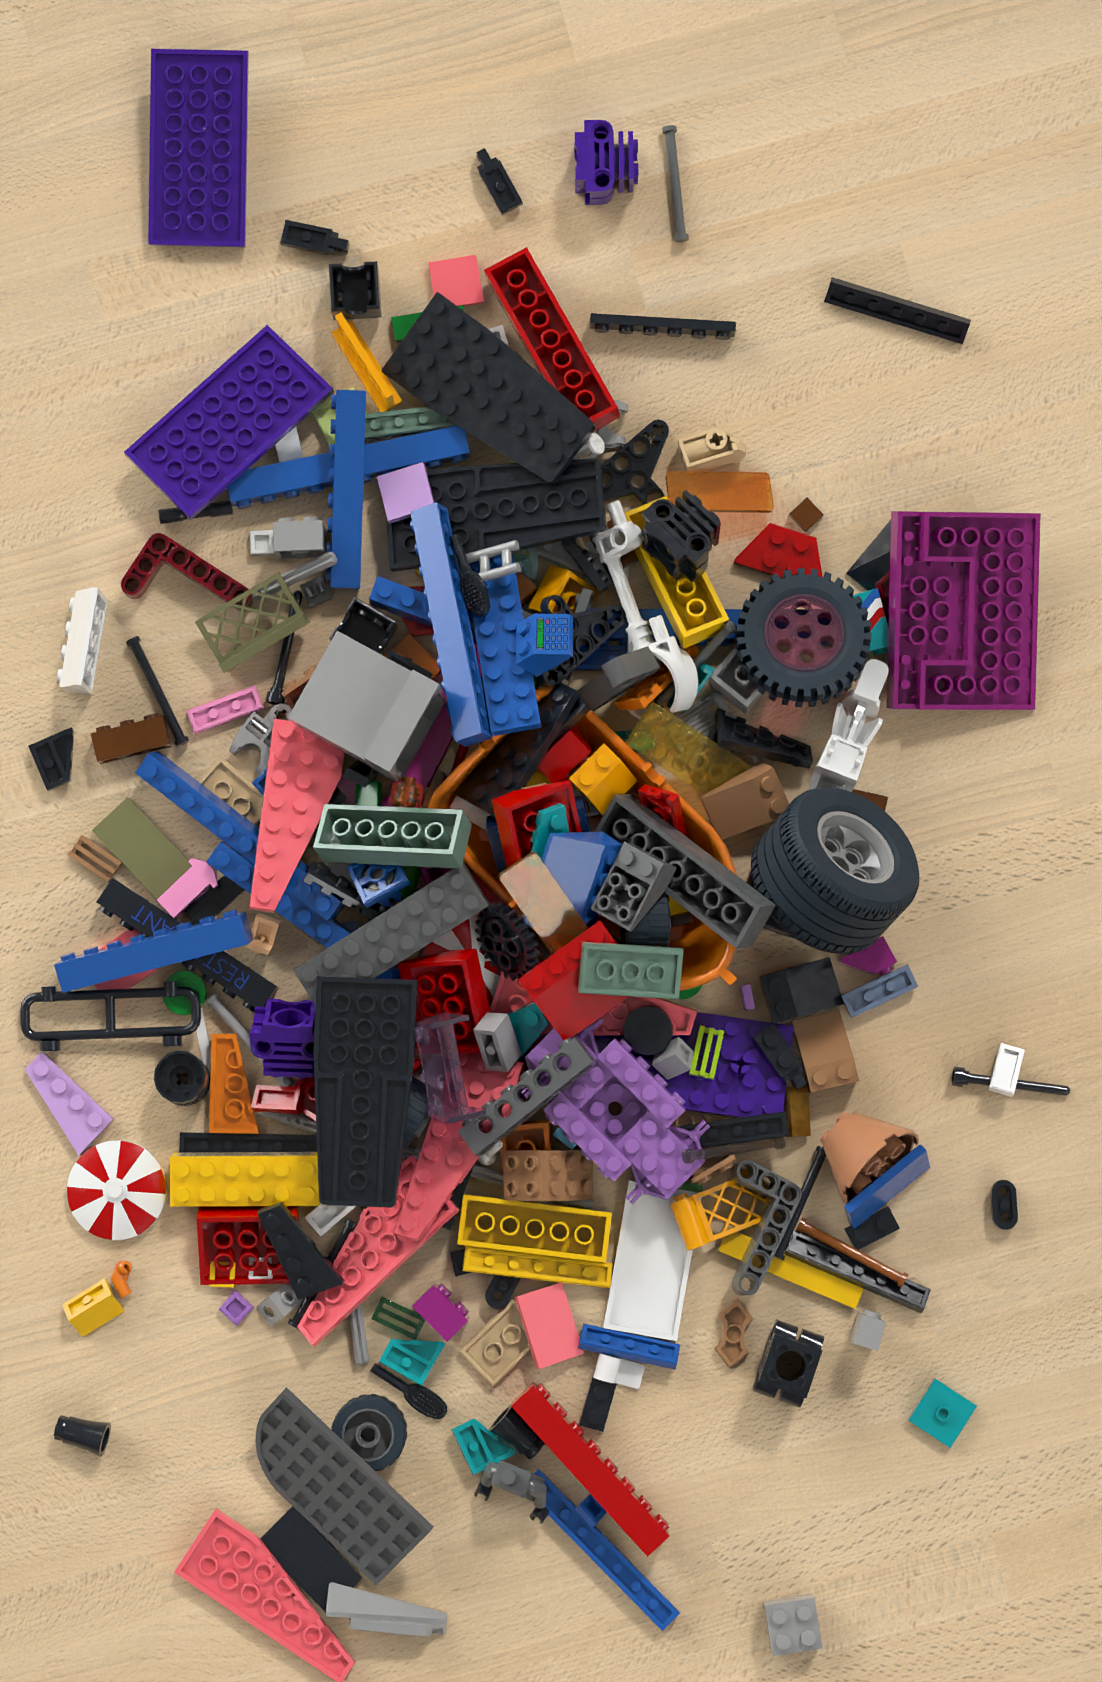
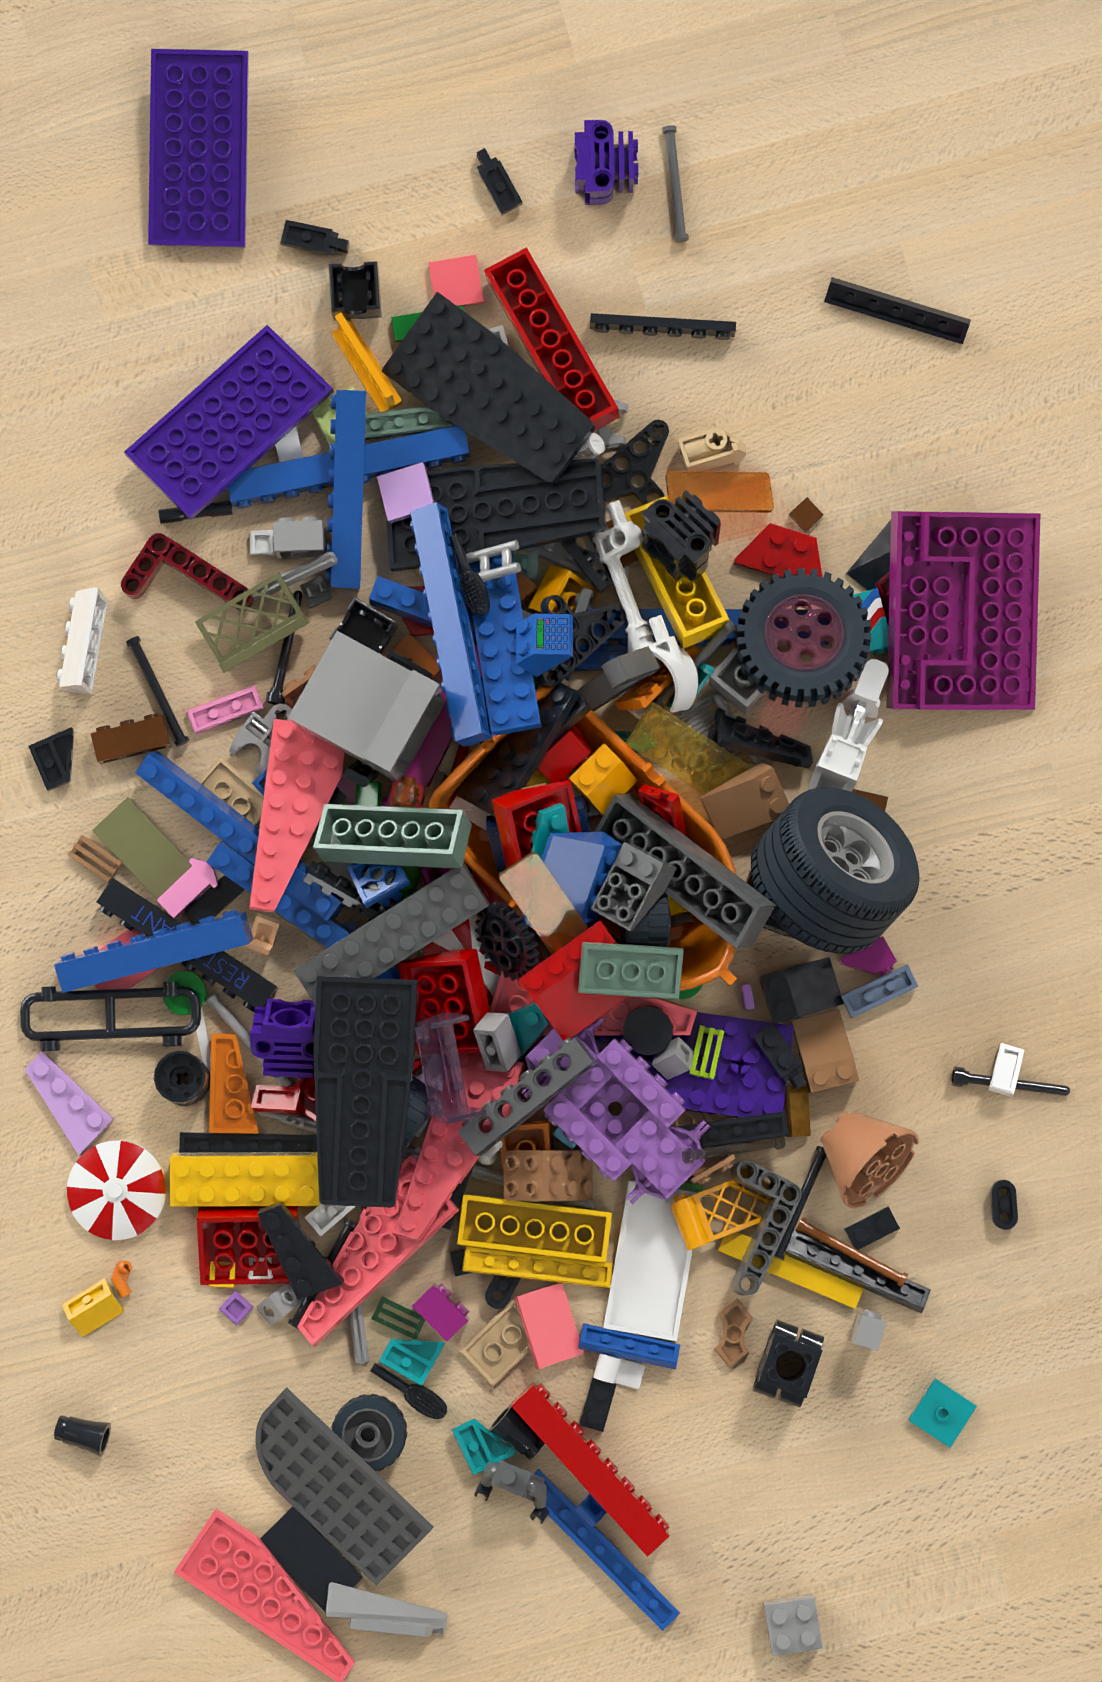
blue tile [844,1145,930,1229] -> none

